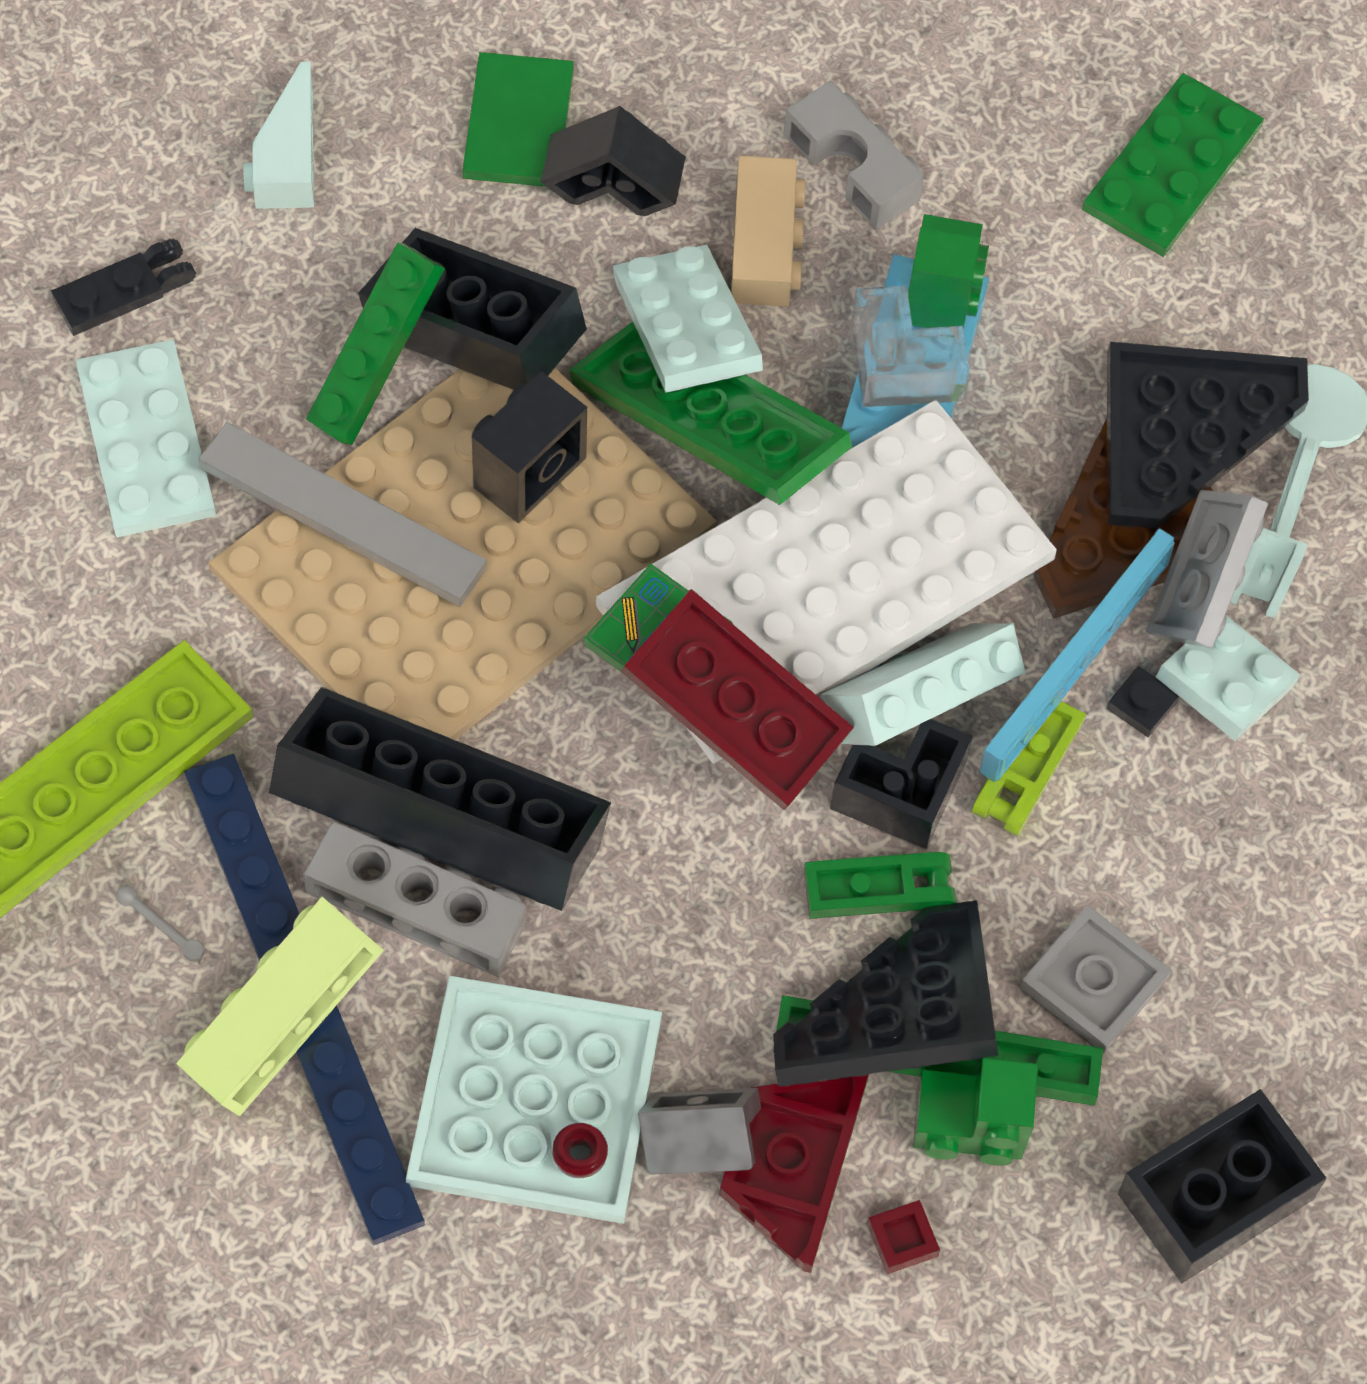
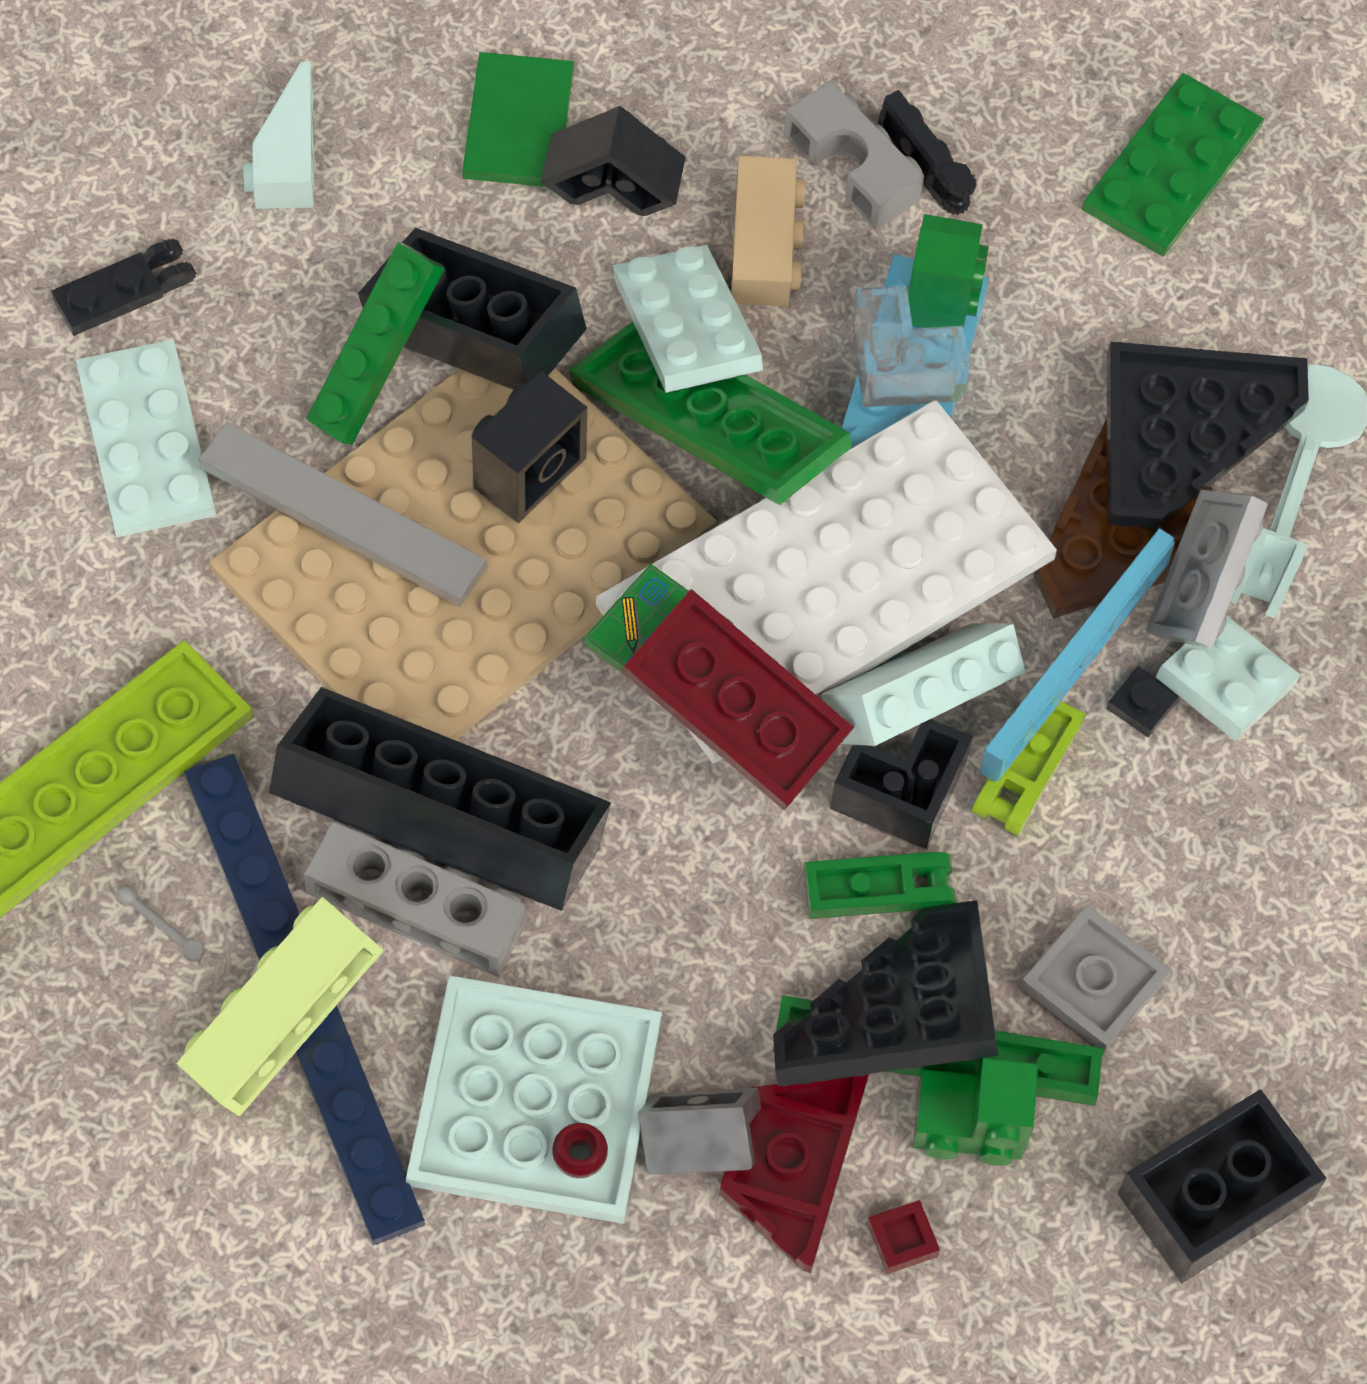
none -> black hinge [877,90,977,215]

